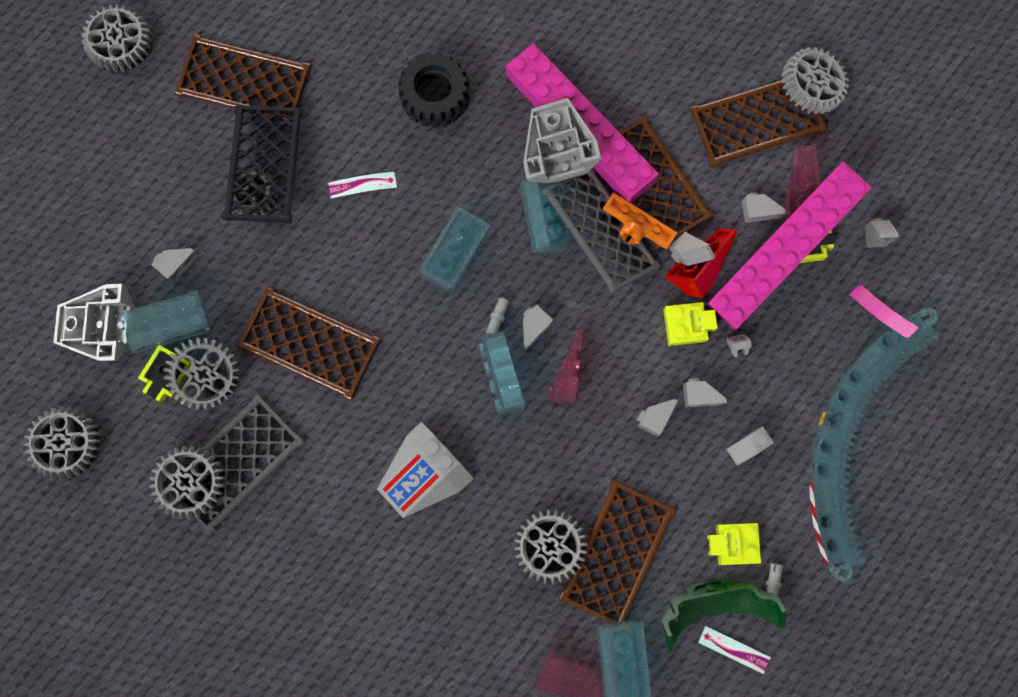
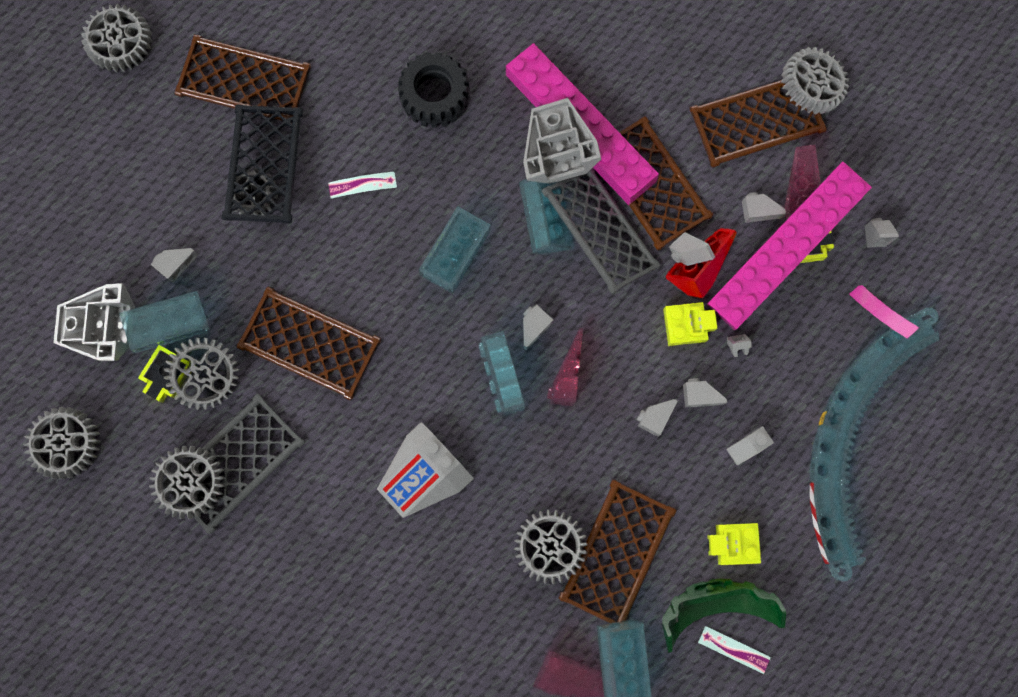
light grey pin [485,298,510,337] -> none
orange plate [603,193,677,250] -> none
light grey pin [766,563,783,596] -> none

